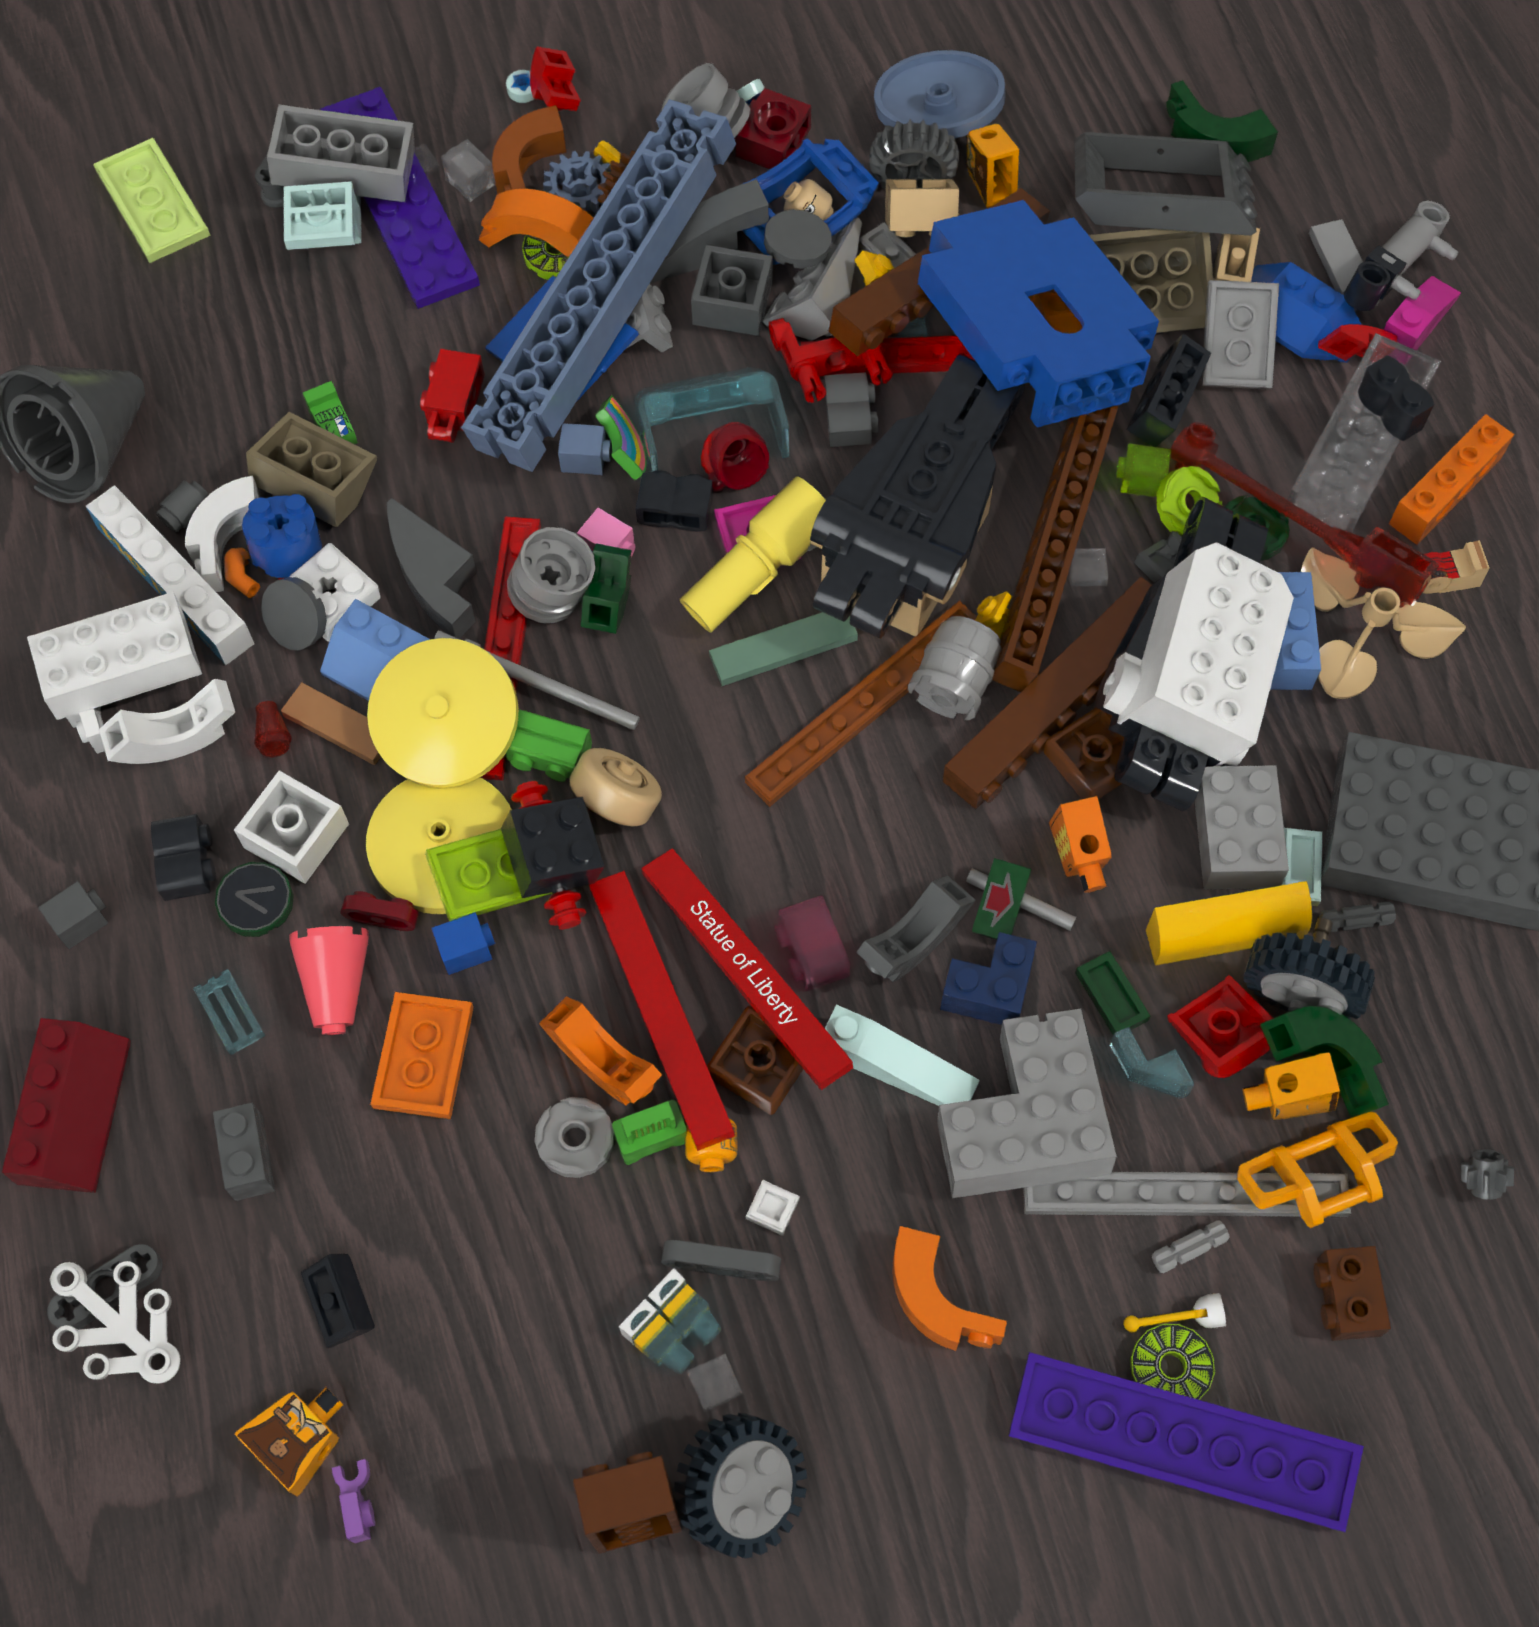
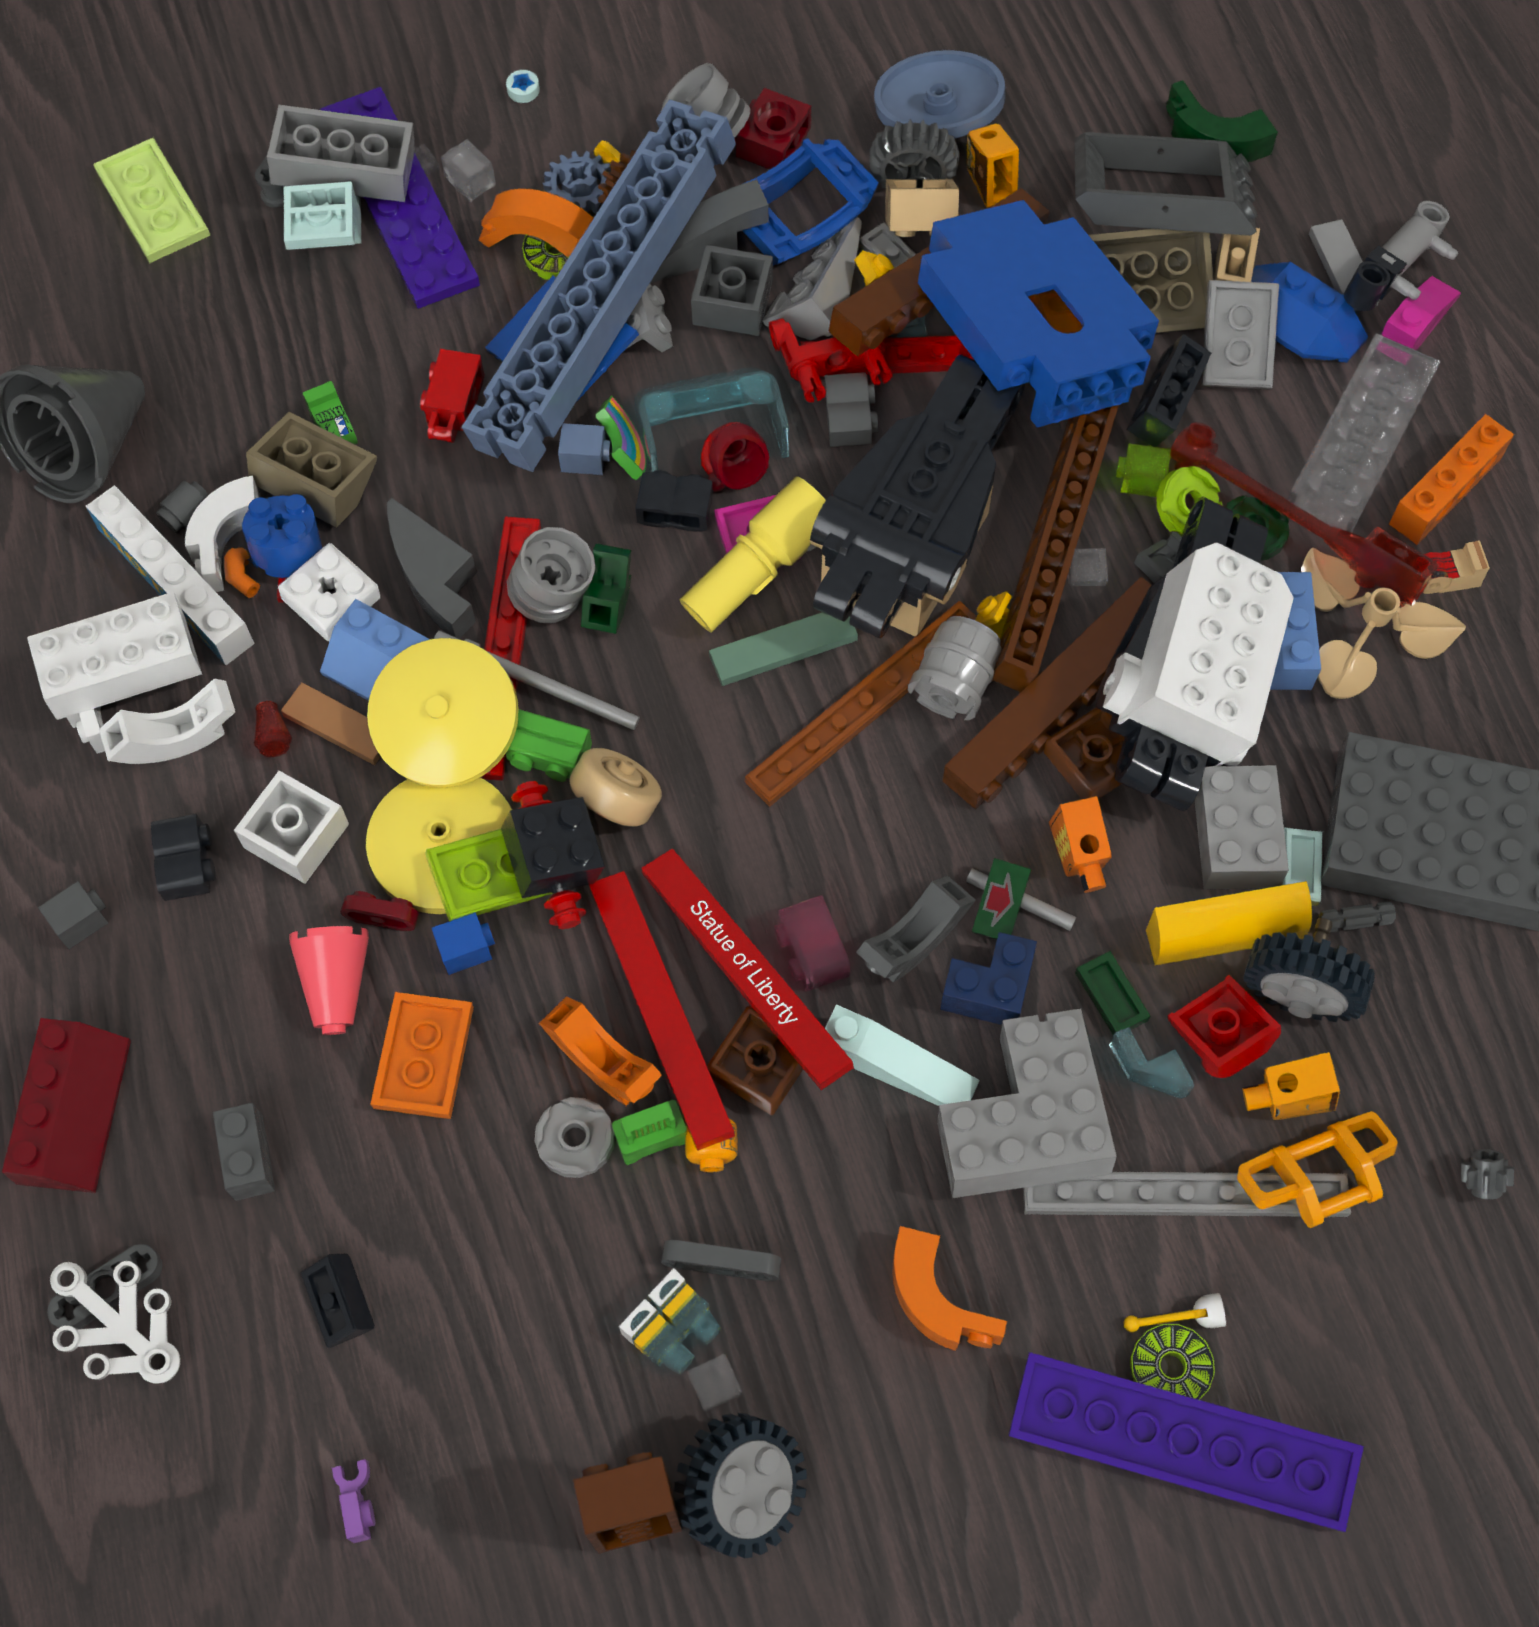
clear light blue tile [193,969,266,1055] -> none
black tile [215,862,294,937] -> none
torso [235,1387,343,1497] -> none
dark grey tile [261,577,327,650] -> none
dark orange arch [492,105,566,195] -> none
red brick [530,46,581,111] -> none
bright pink brick [577,508,635,557] -> none
light aqua tile [737,78,765,105] -> none
white tile [746,1180,800,1236] -> none
dark grey tile [764,209,832,269] -> none
tan head [783,179,834,221] -> none
light grey axle [1152,1220,1230,1273] -> none
dark green arch [1260,1006,1389,1118] -> none
reddish brown brick [1314,1246,1391,1341] -> none
red slope [1318,324,1398,363] -> none
black brick [1358,355,1434,441] -> none

